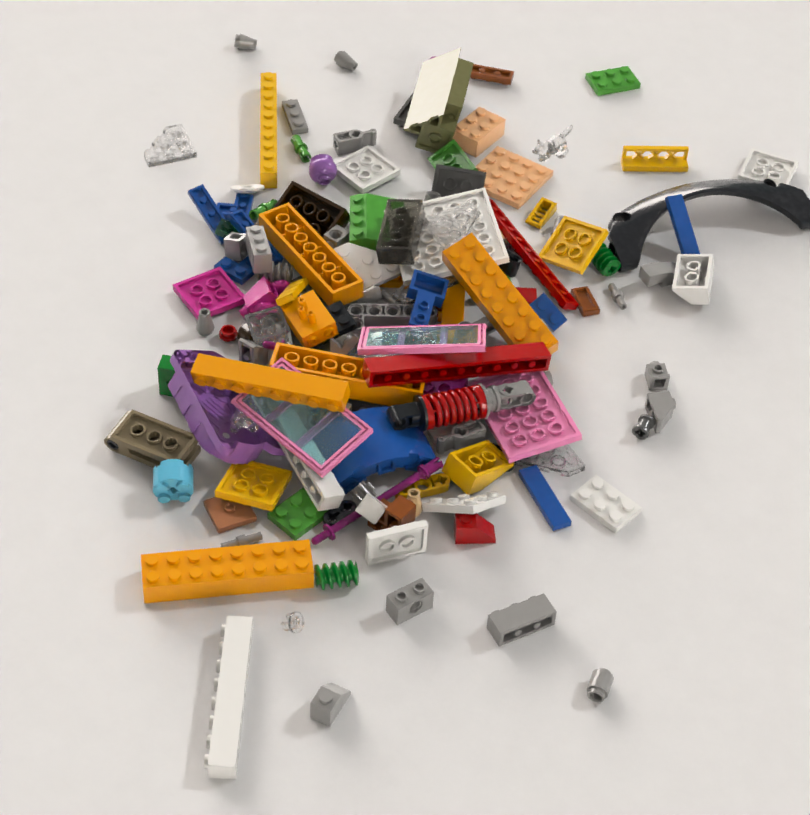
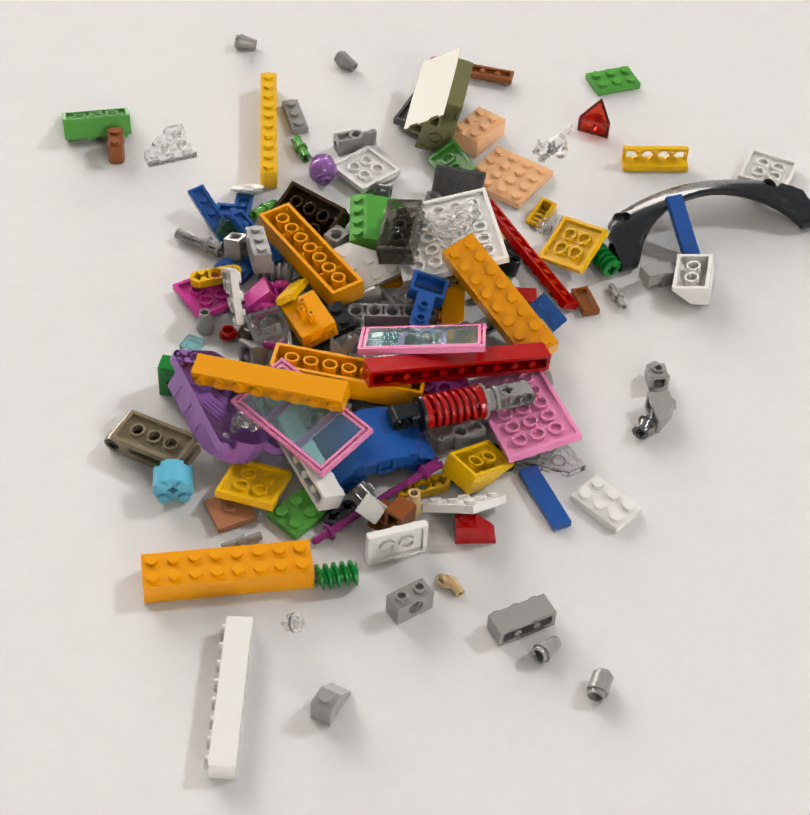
none -> bright green slope [62,108,132,142]
none -> dark orange brick [107,127,125,164]
none -> light grey pin [174,228,225,257]
none -> clear light blue tile [179,334,205,350]
none -> yellow beam [190,264,241,288]
none -> white plate [221,267,246,325]
none -> dark grey bush [373,181,393,198]
none -> tan arm [435,574,465,597]
none -> light grey cone [531,636,561,664]
none -> clear plate [536,217,553,235]
none -> clear red slope [577,98,610,139]

